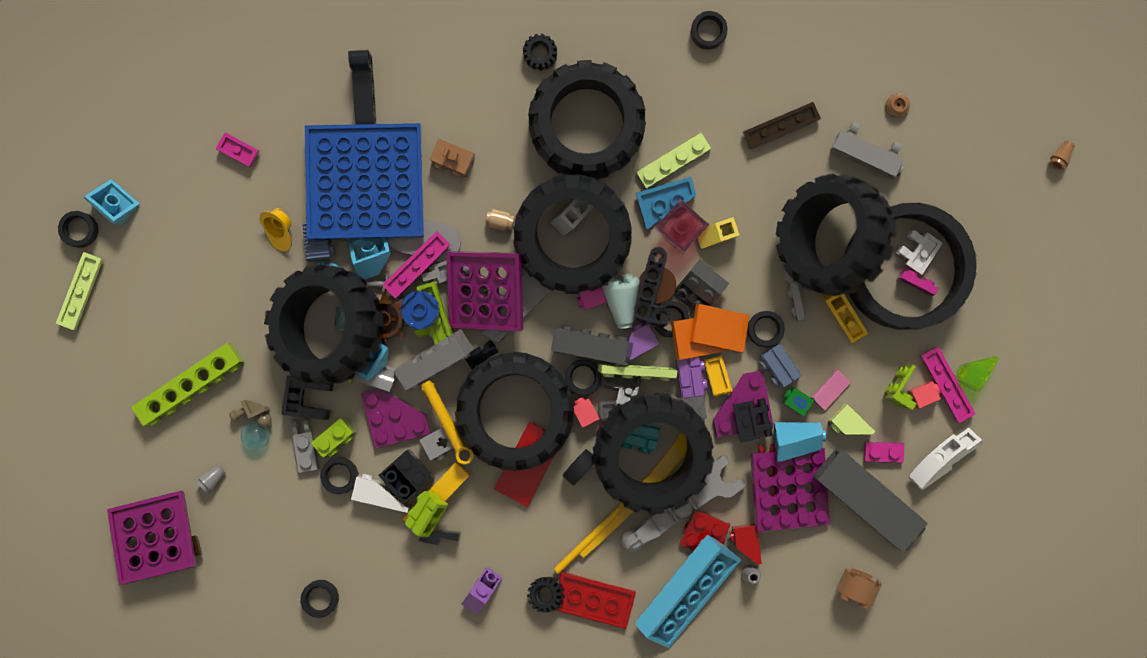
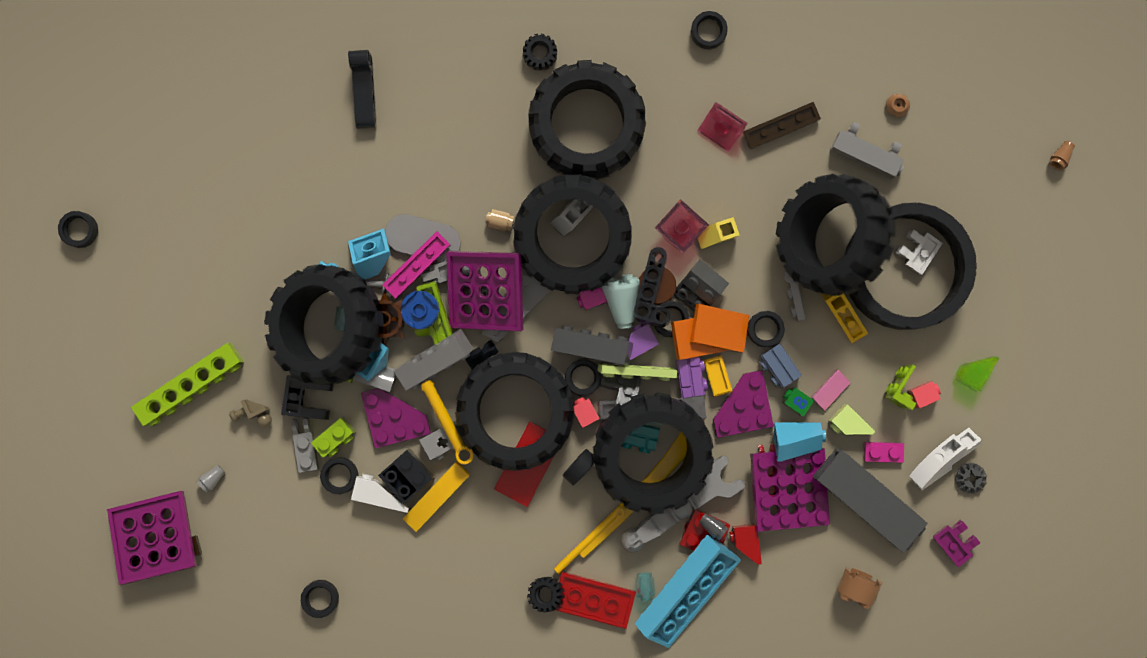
yellowish green plate [56,252,103,330] -> none
medium azure slope [84,179,140,226] -> none
dark pink plate [216,132,260,168] -> none
clear light blue plate [240,421,270,450] -> none
yellow piece [259,208,292,252] -> none
sand blue brick [302,222,335,262] -> none
blue plate [305,123,424,240] -> none
lime brick [405,491,448,537] -> none
black slope [419,530,461,545] -> none
medium nougat brick [430,138,475,178] -> none
medium lavender slope [462,567,502,615] -> none
yellowish green plate [636,133,711,189] -> none
dark azure wing [636,177,696,230] -> none
black plate [732,398,773,443] -> none
light grey cone [742,565,761,585] -> none
dark pink plate [897,270,939,296] -> none
dark pink plate [920,347,976,423] -> none
none -> clear light blue brick [635,572,656,601]
none -> clear pink slope [697,102,748,152]
none -> dark grey cone [699,513,728,541]
none -> magenta plate [932,520,981,567]
none -> dark grey gear [956,463,987,494]

